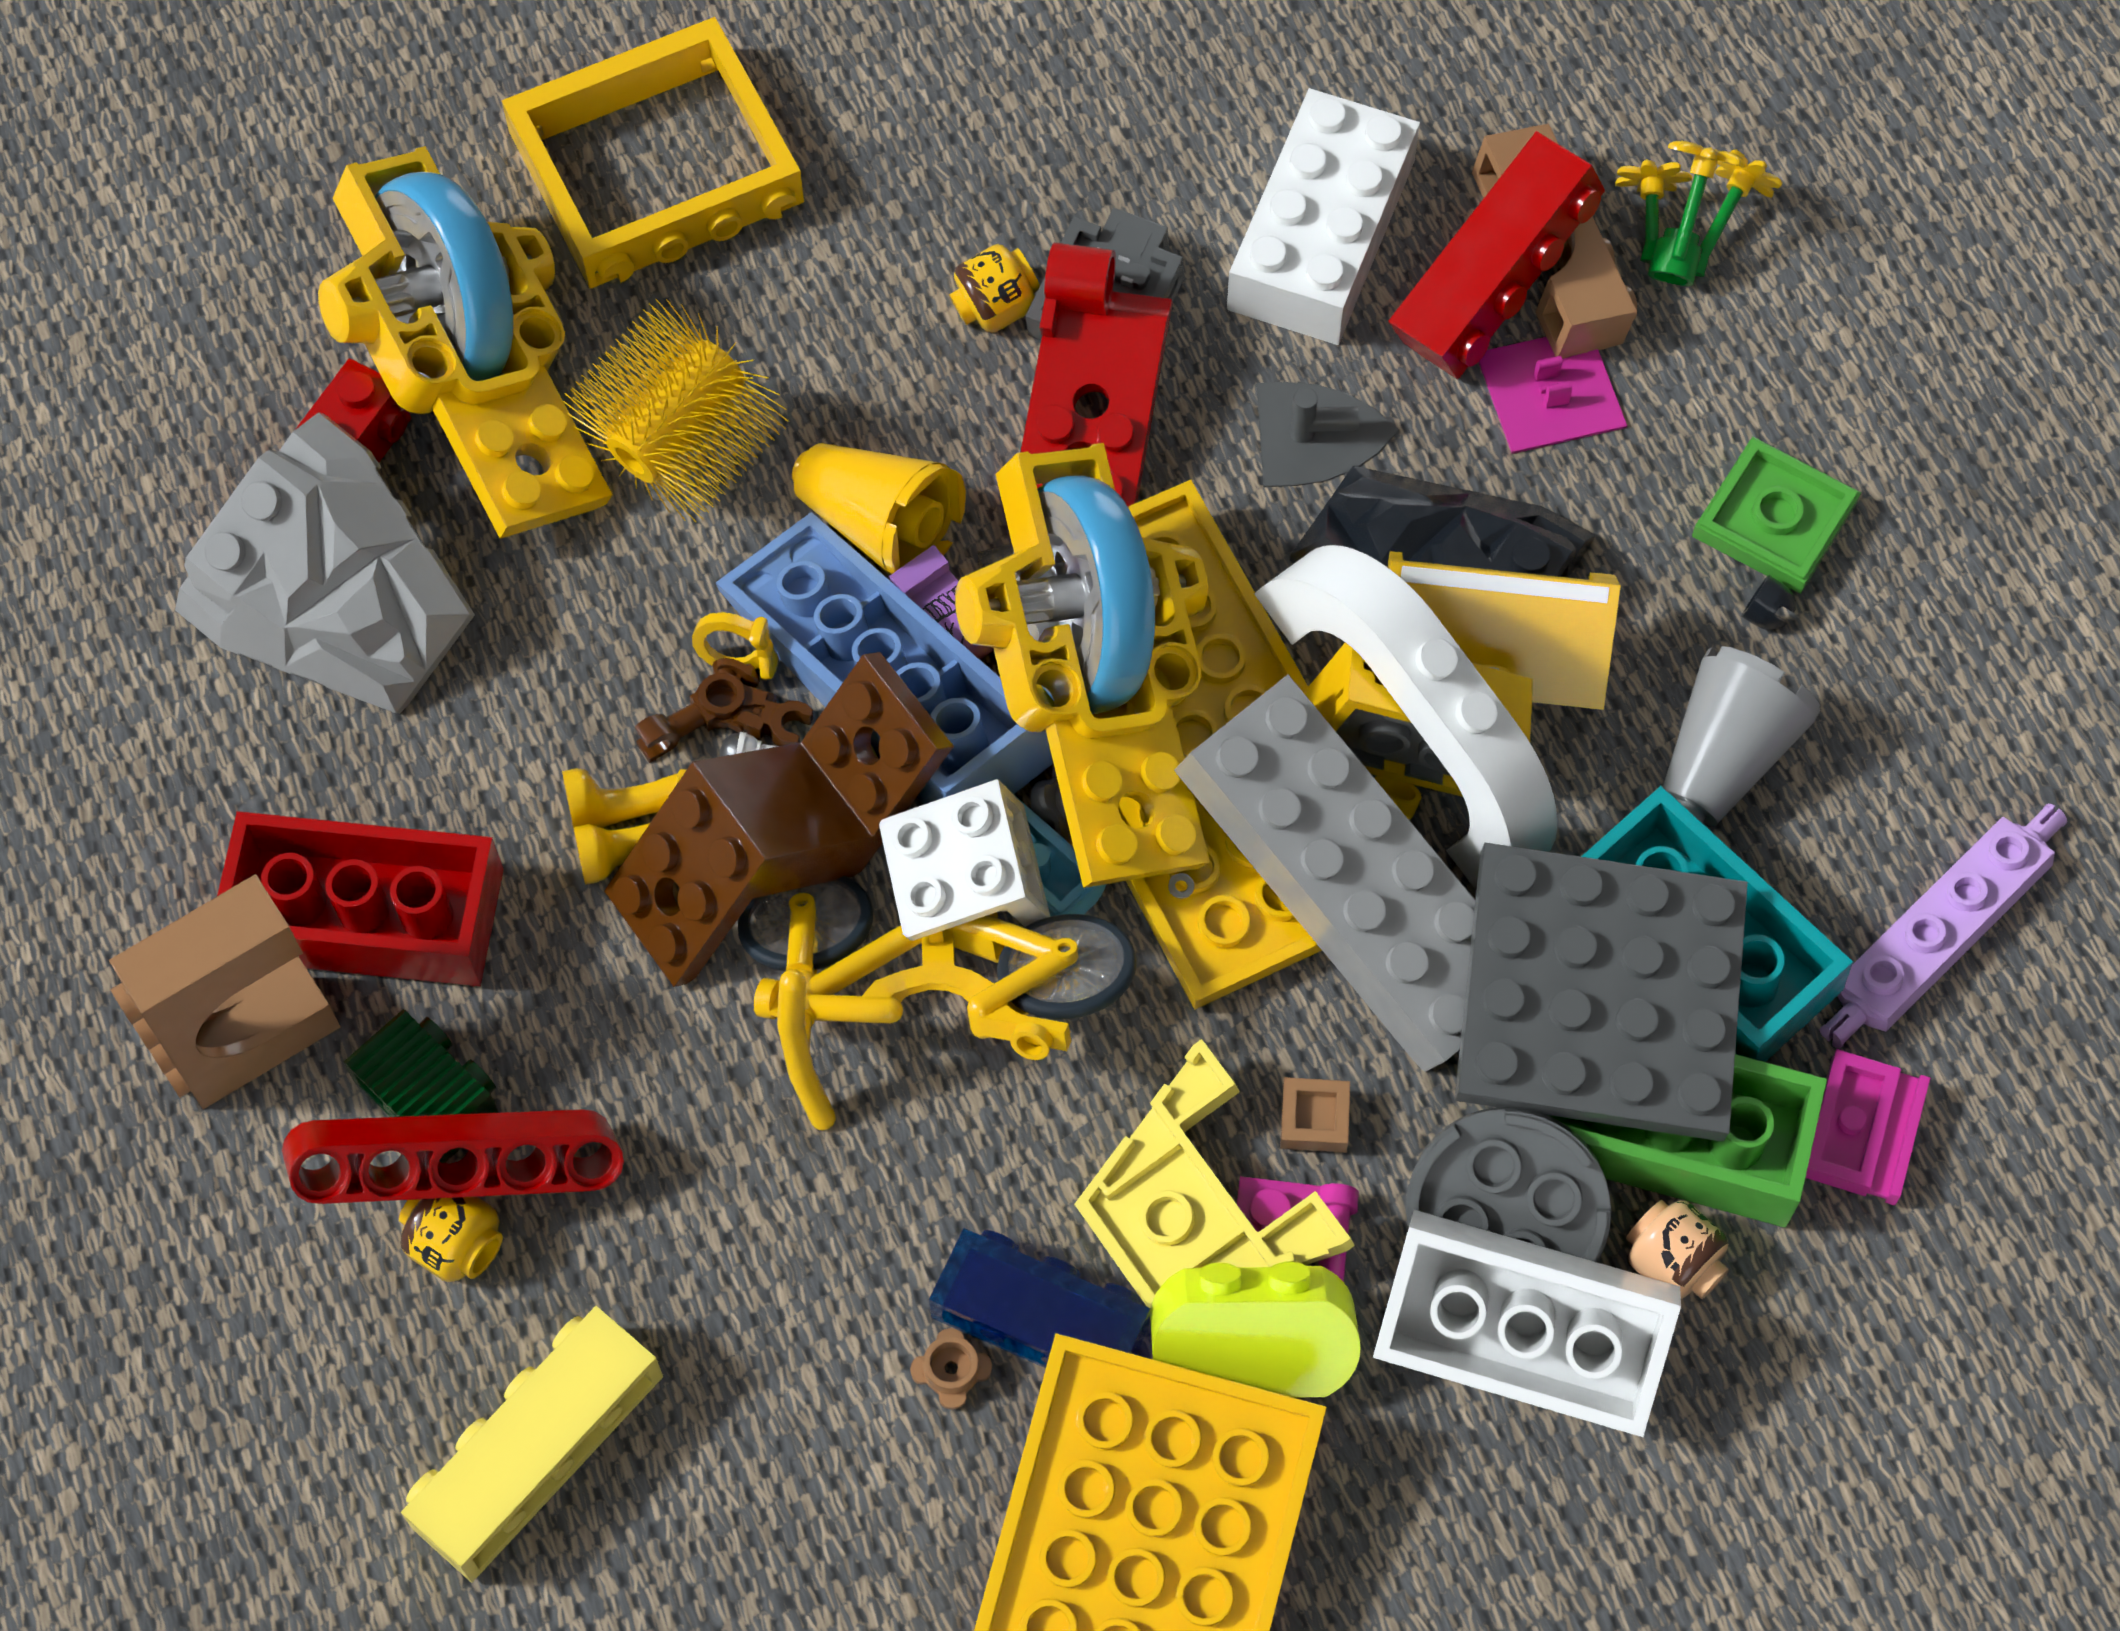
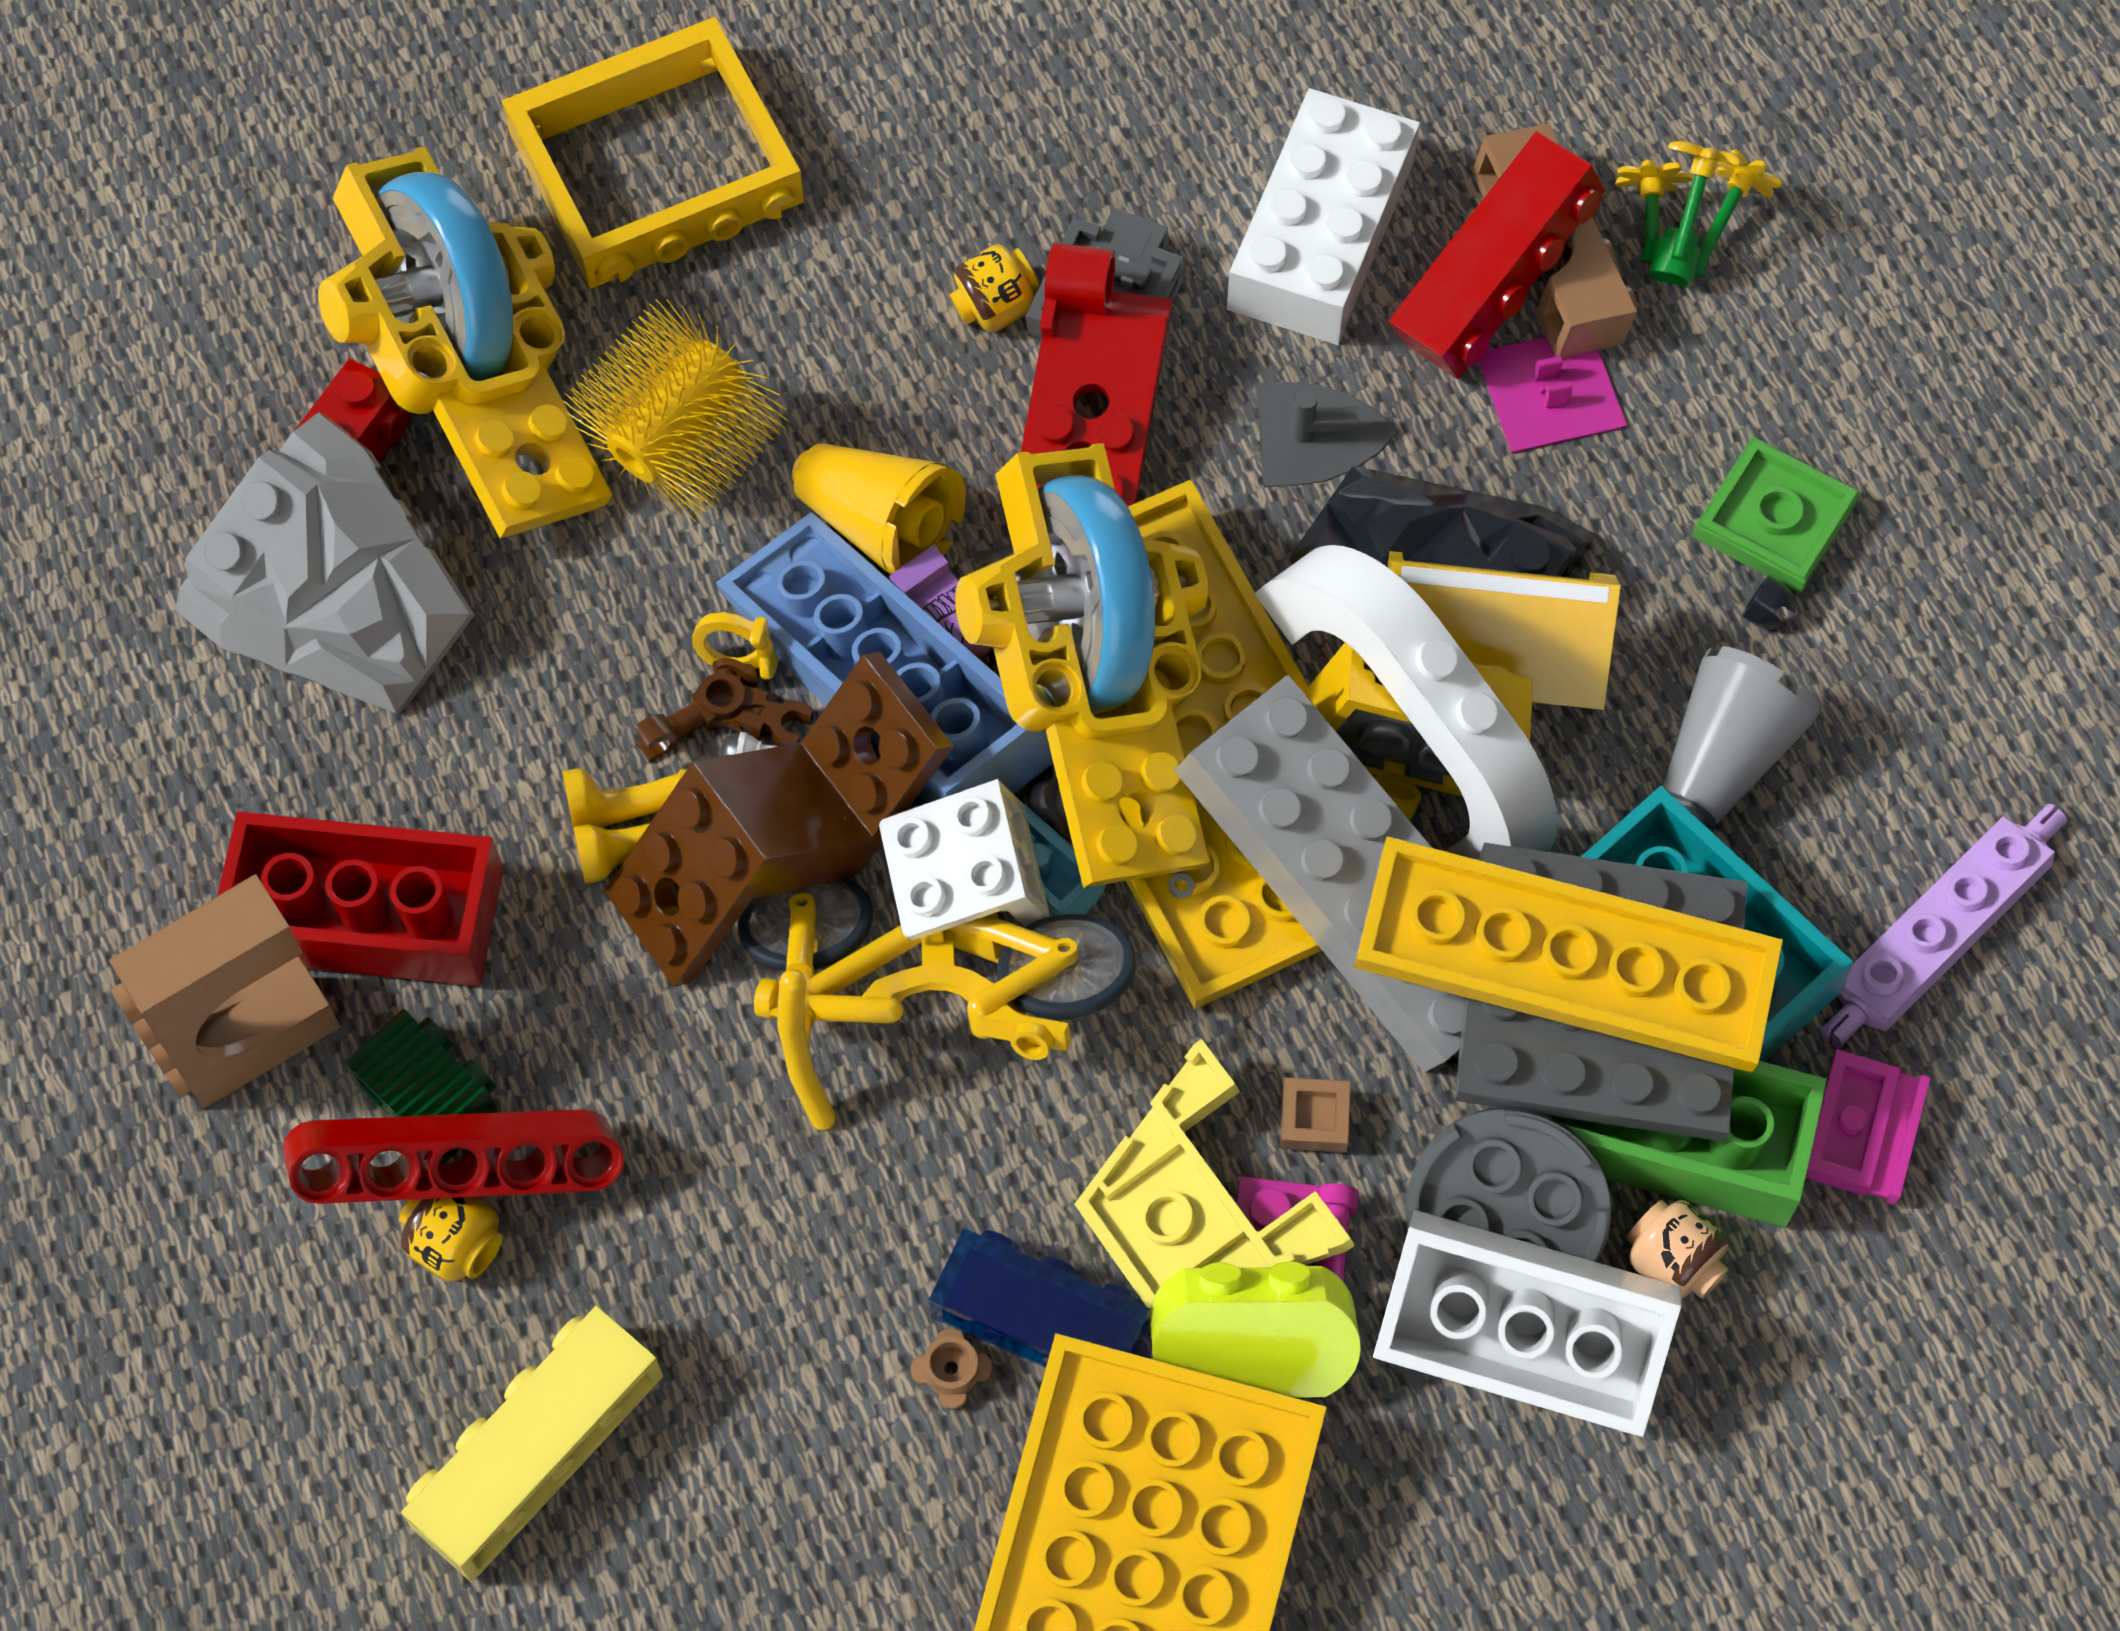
none -> yellow plate [1354,836,1783,1073]

